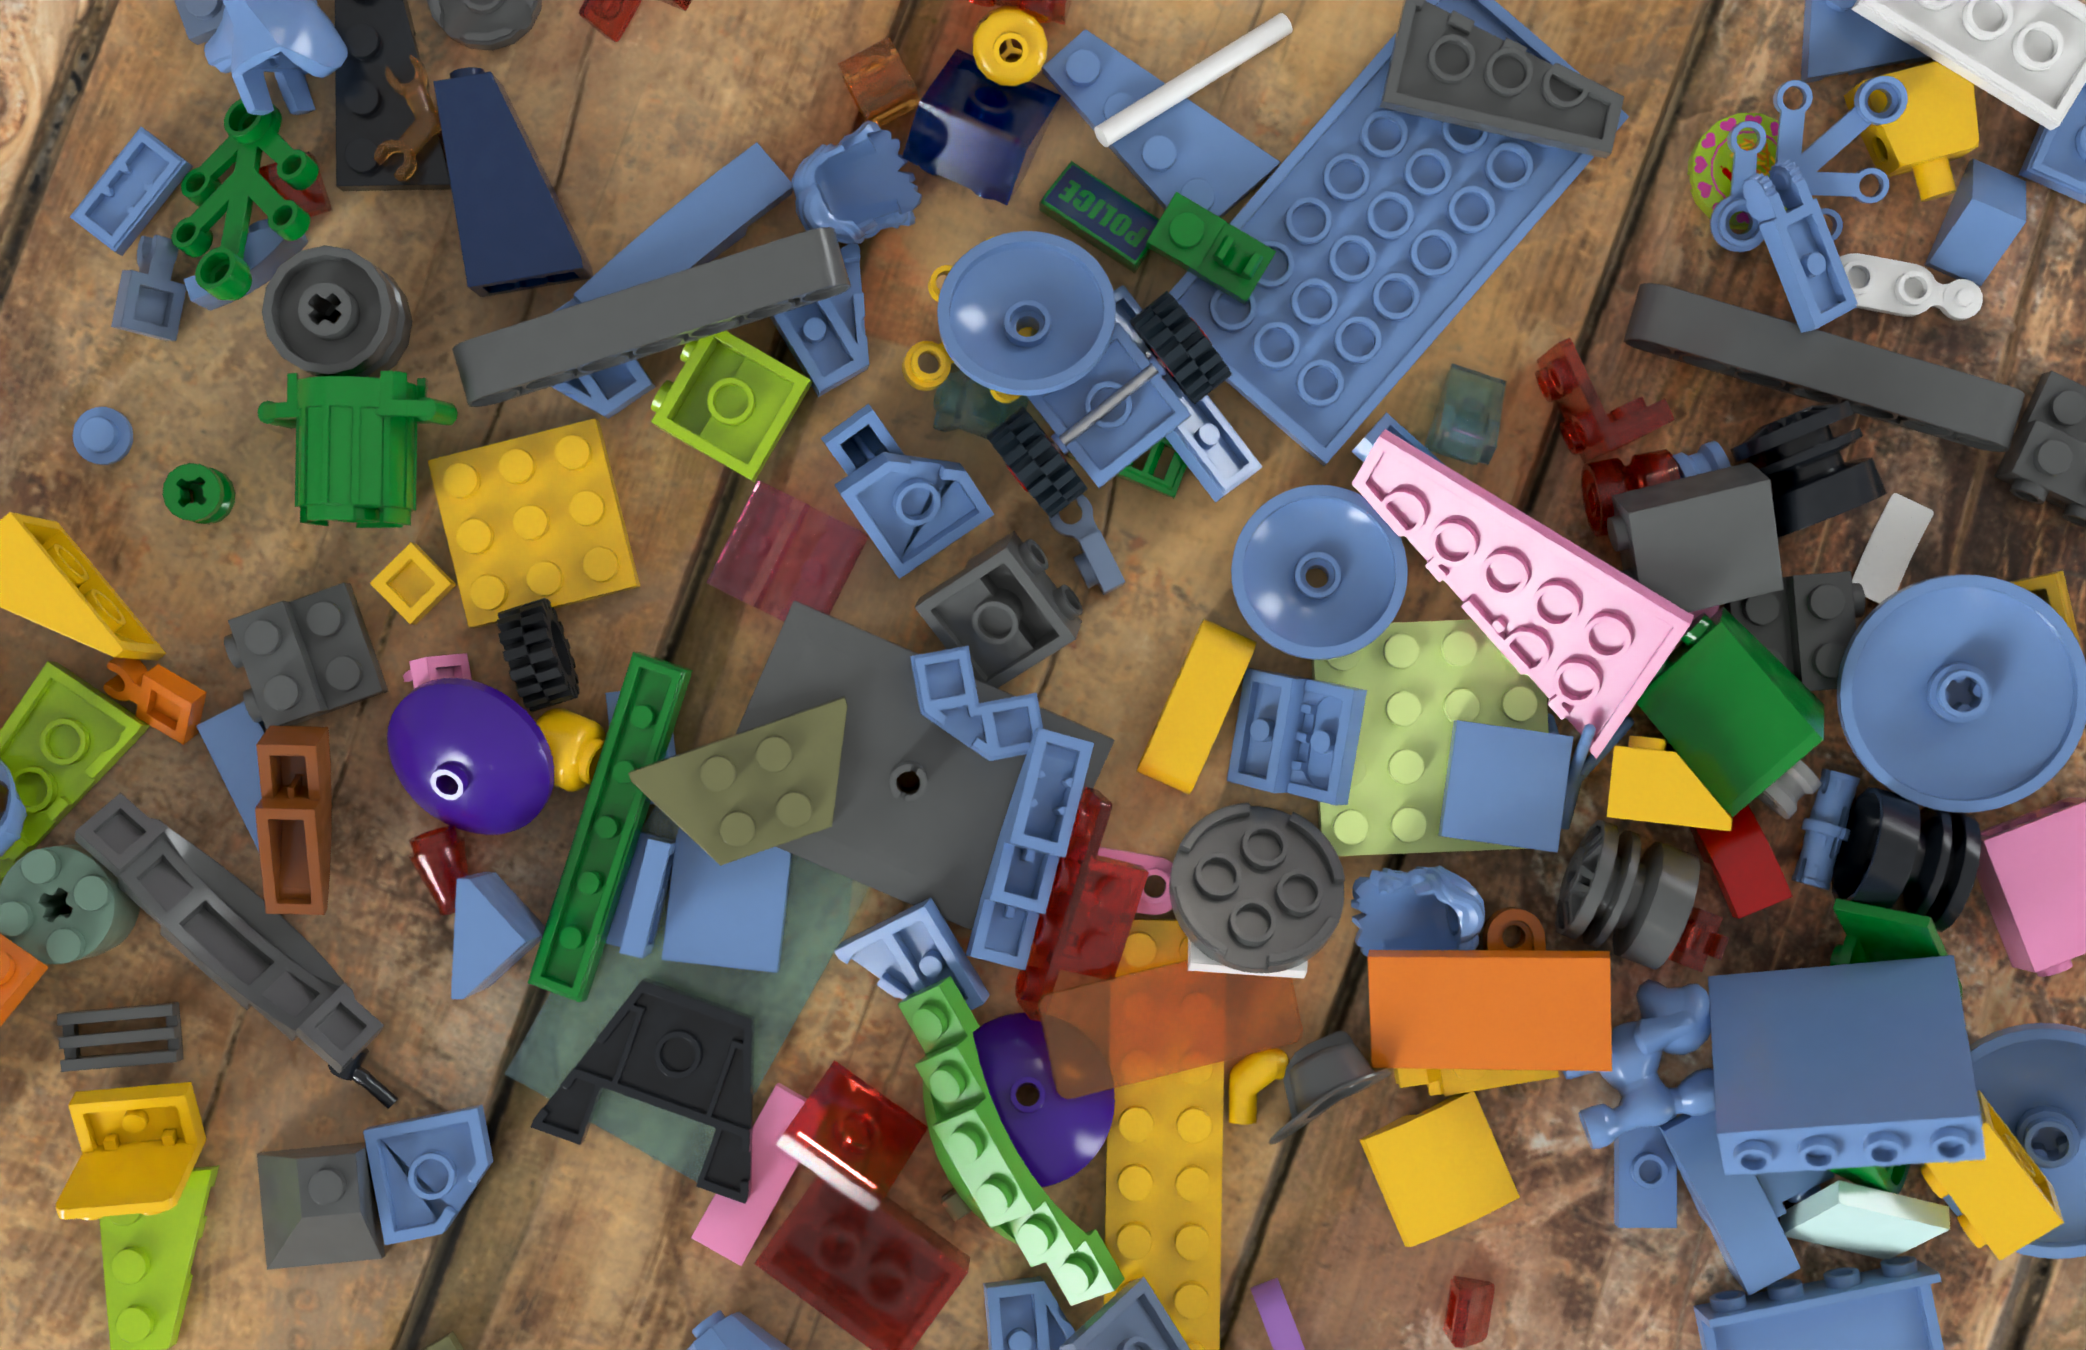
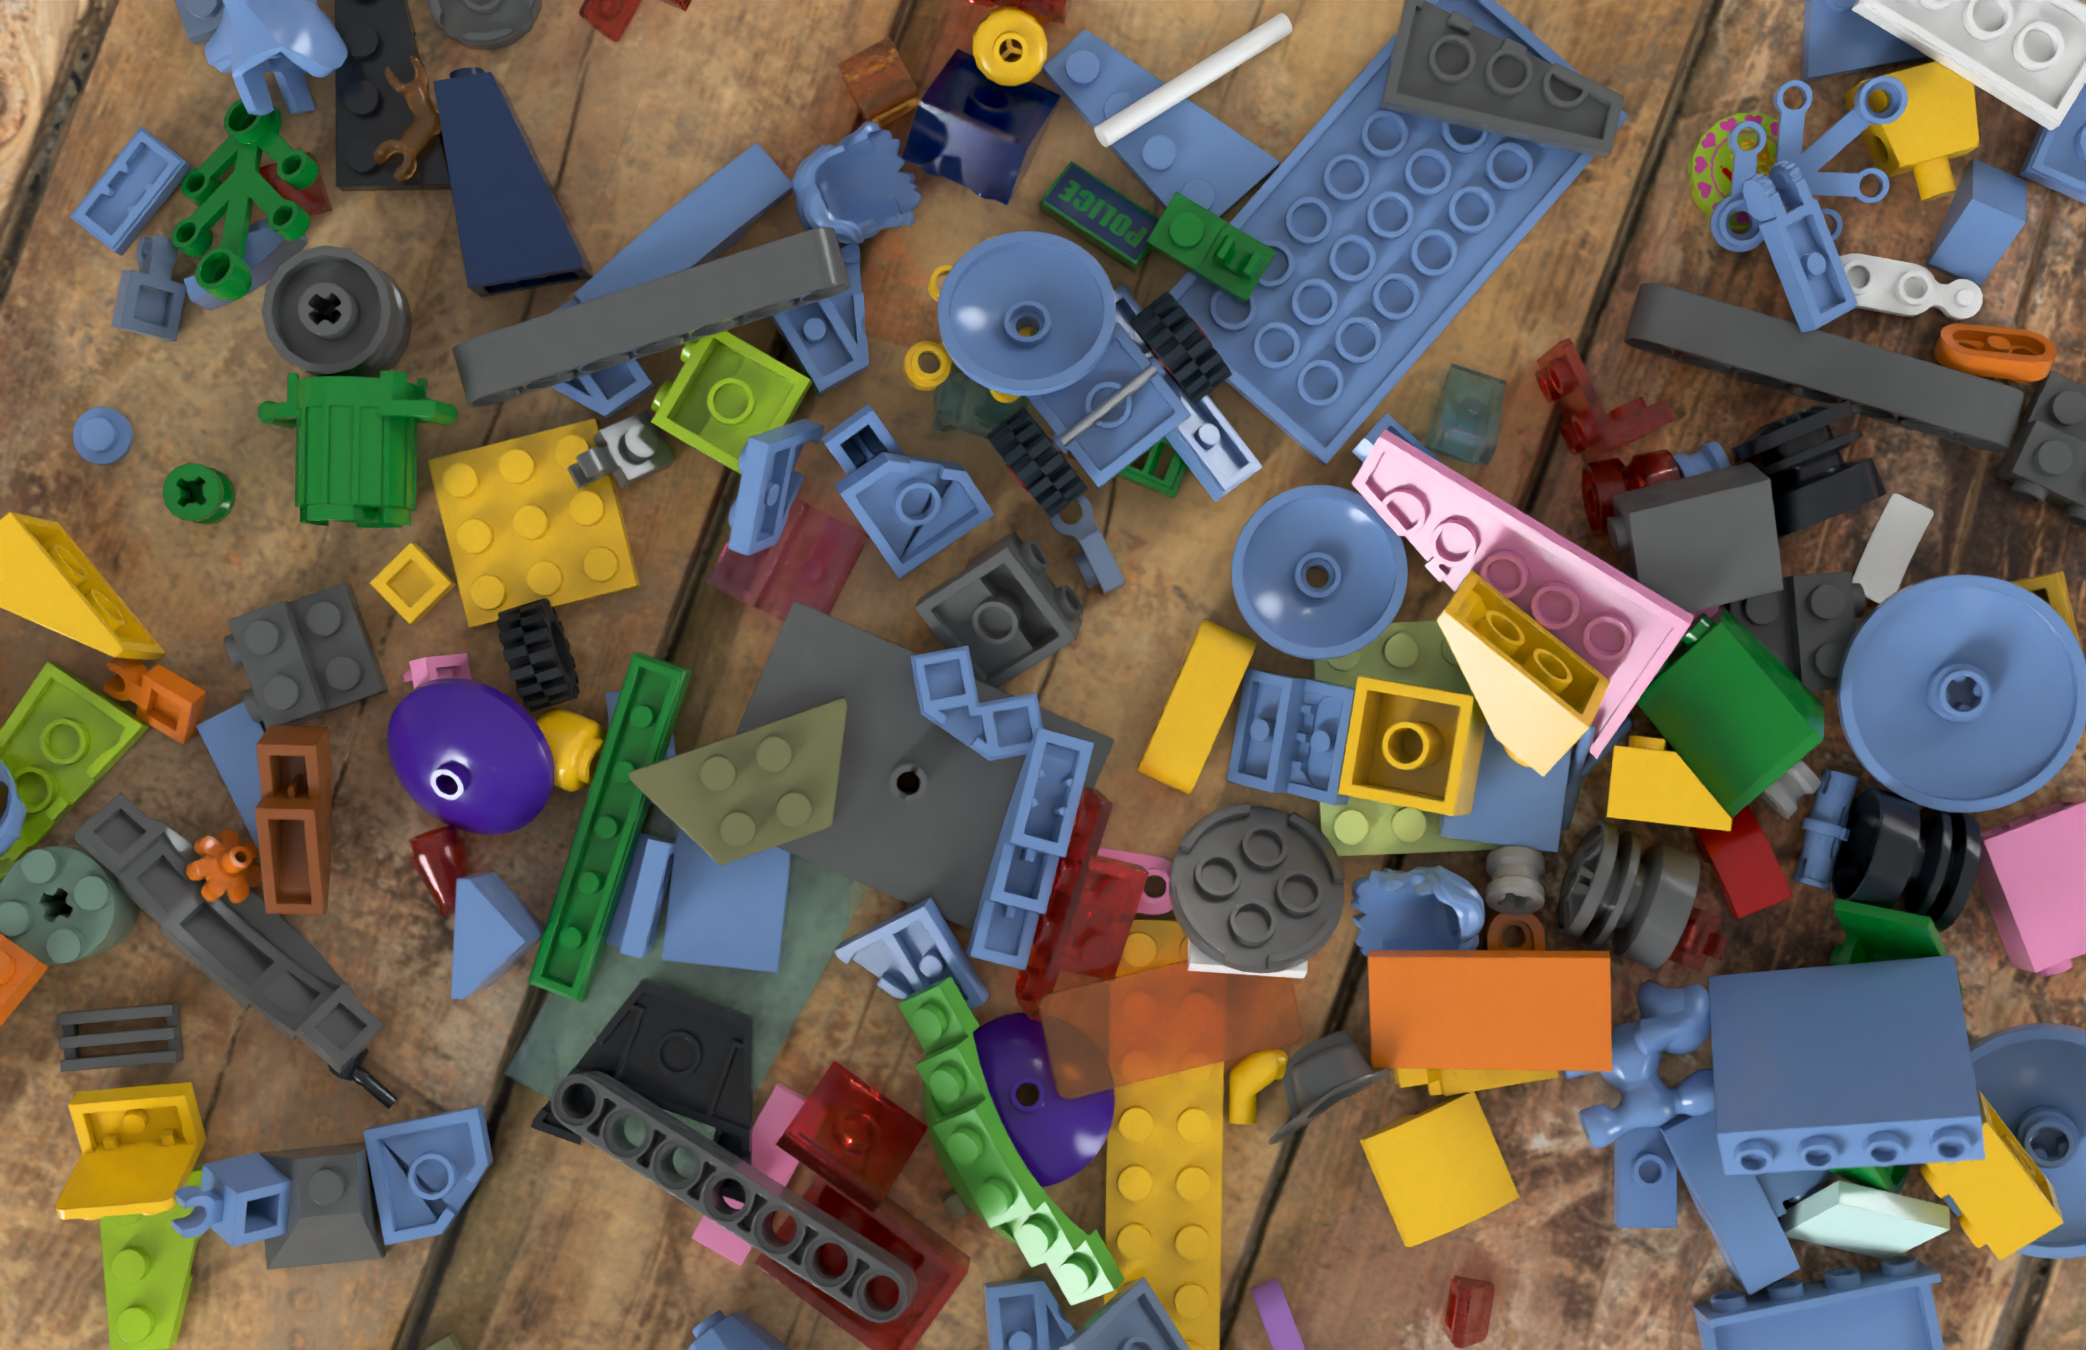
none -> medium blue brick [171,1152,292,1247]
none -> orange plant [186,829,262,904]
none -> dark grey beam [551,1071,917,1323]
none -> dark grey plate [567,410,676,489]
none -> medium blue wing [728,419,824,556]
none -> yellow brick [1338,676,1487,816]
none -> yellow slope [1437,569,1611,777]
none -> light grey wheel [1485,845,1545,915]
none -> orange plate [1933,323,2057,384]

